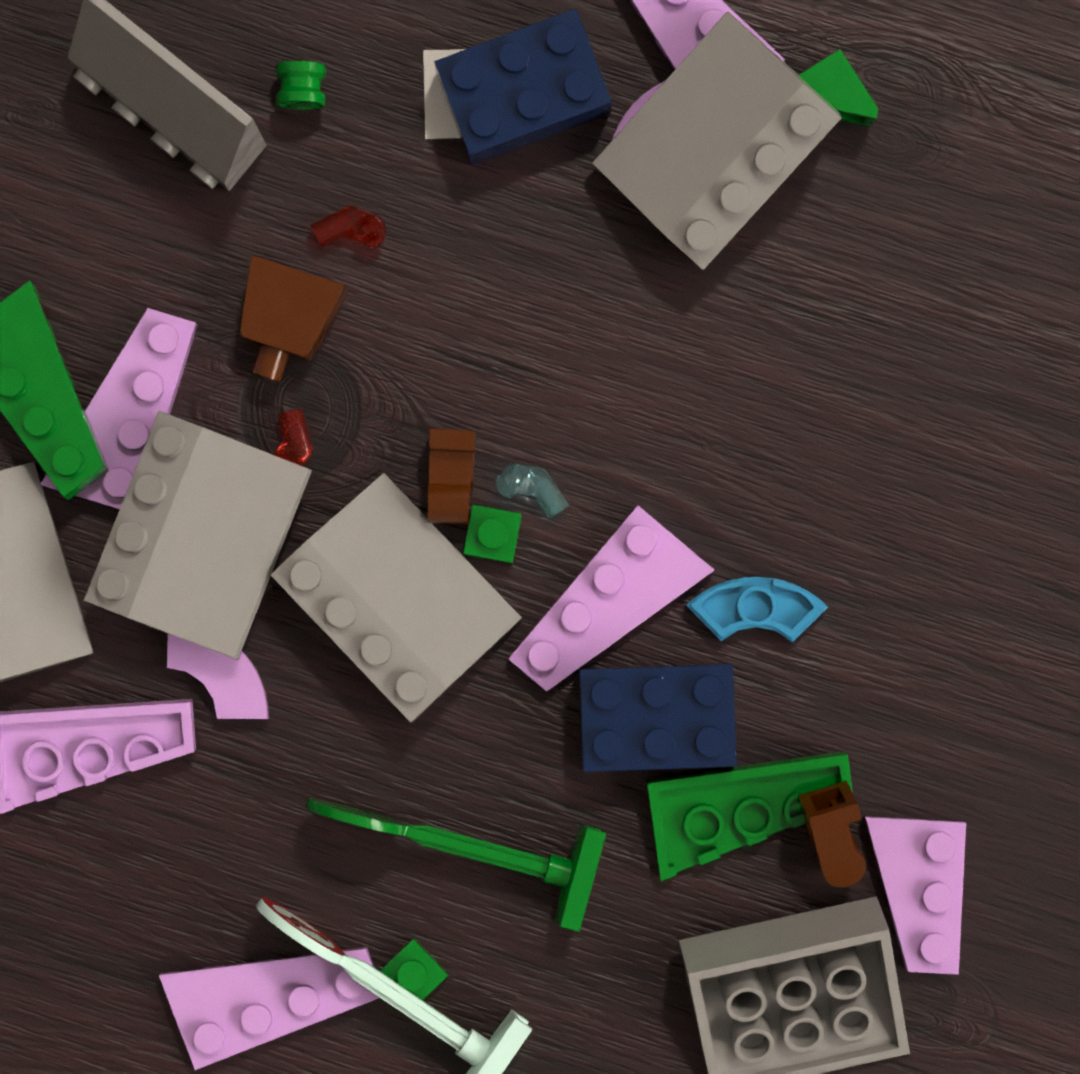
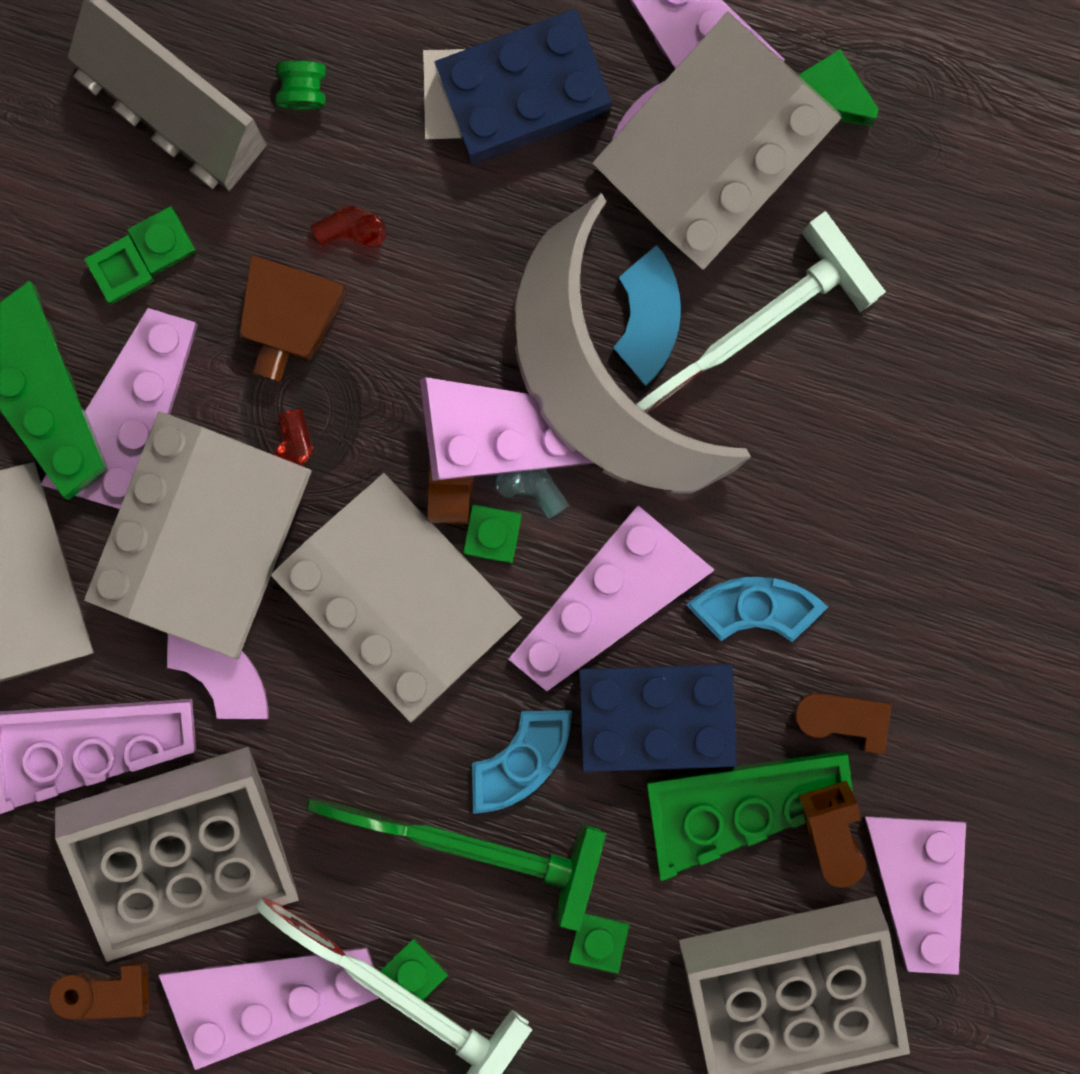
none -> reddish brown leg [49,961,150,1020]
none -> light grey slope [55,747,299,962]
none -> green plate [84,235,154,305]
none -> green plate [127,206,197,276]
none -> lavender wing [420,377,595,481]
none -> dark azure tile [472,710,572,814]
none -> light grey windscreen [513,194,751,494]
none -> green plate [569,913,630,974]
none -> dark azure tile [613,245,681,387]
none -> light aqua piece [636,211,886,413]
none -> reddish brown leg [793,693,892,755]

